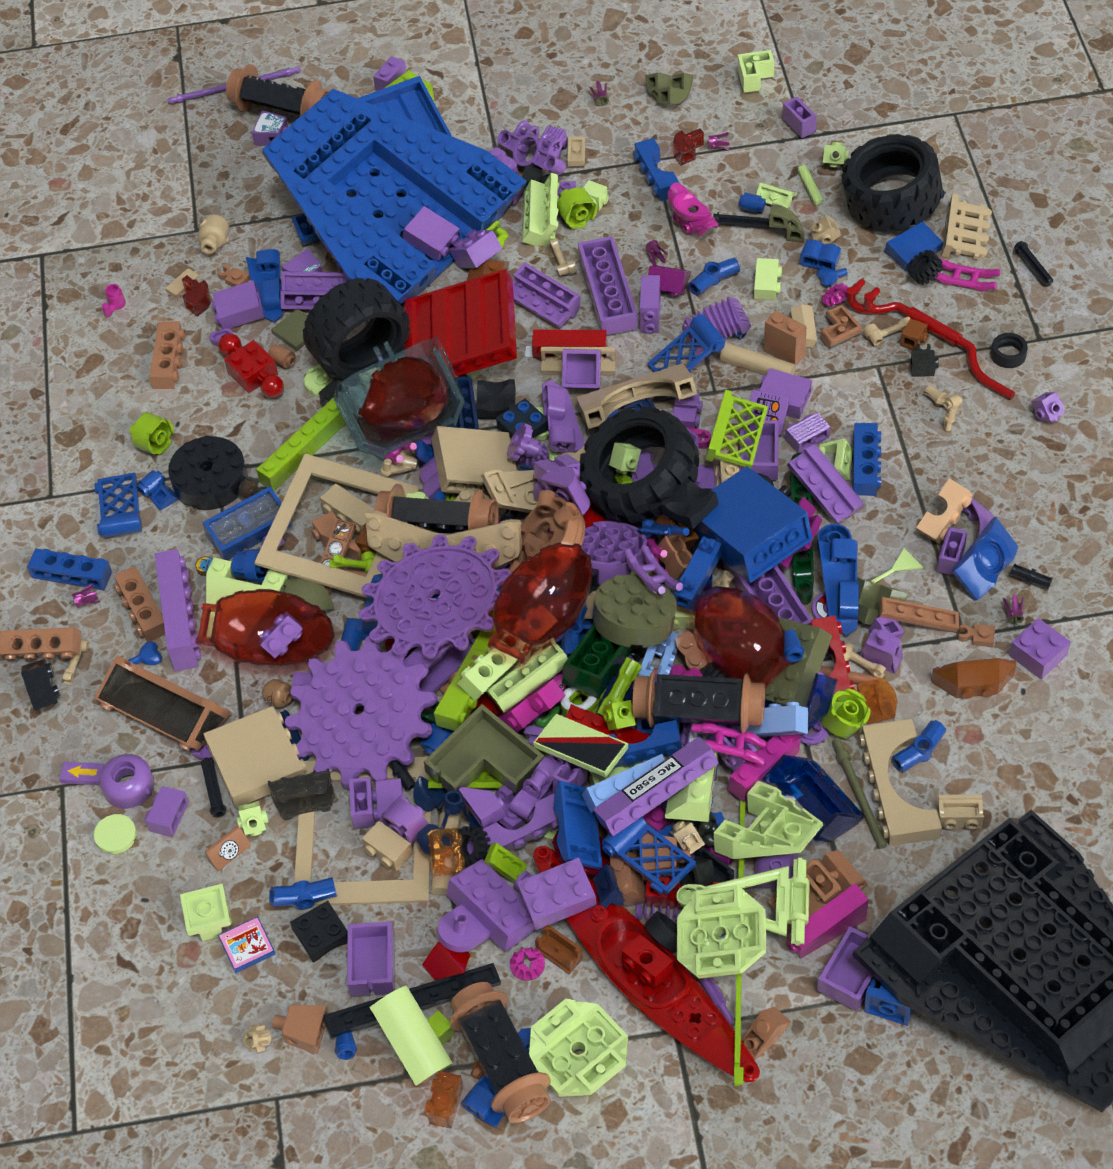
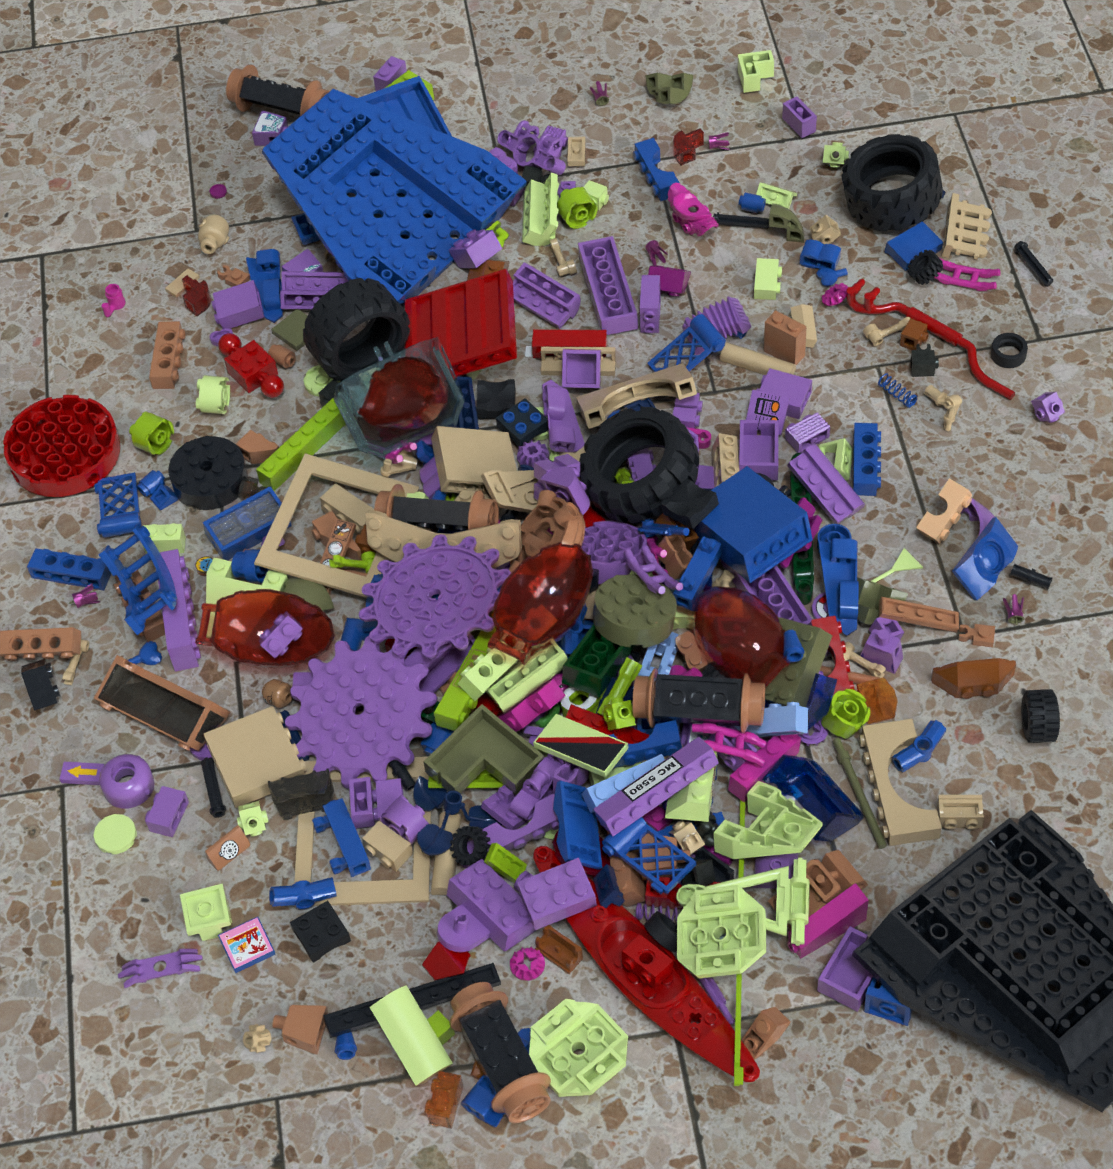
medium lavender hose [168,67,301,104] -> none
medium lavender piece [347,921,395,996] -> none
medium lavender brick [402,206,459,262] -> none
clear orange brick [428,828,465,876] -> none
medium lavender slope [458,787,505,829] -> none
medium lavender plant [507,423,540,462] -> none
yellowish green brick [609,443,641,474] -> none
blue piece [688,258,740,296] -> none
lime fence [705,390,768,468] -> none
yellowish green axle [798,165,823,206] -> none
nougat brick [821,305,862,348] -> none
medium lavender brick [937,527,967,576] -> none
medium lavender brick [1009,618,1071,680] -> none
none -> red brick [3,395,120,497]
none -> blue fence [98,523,177,635]
none -> medium lavender piece [118,949,203,988]
none -> yellowish green brick [143,523,186,554]
none -> yellowish green brick [196,375,230,414]
none -> magenta piece [209,184,227,199]
none -> nougat slope [236,430,279,464]
none -> blue brick [312,798,371,877]
none -> blue piece [878,373,917,408]
none -> black tyre [1021,689,1060,743]

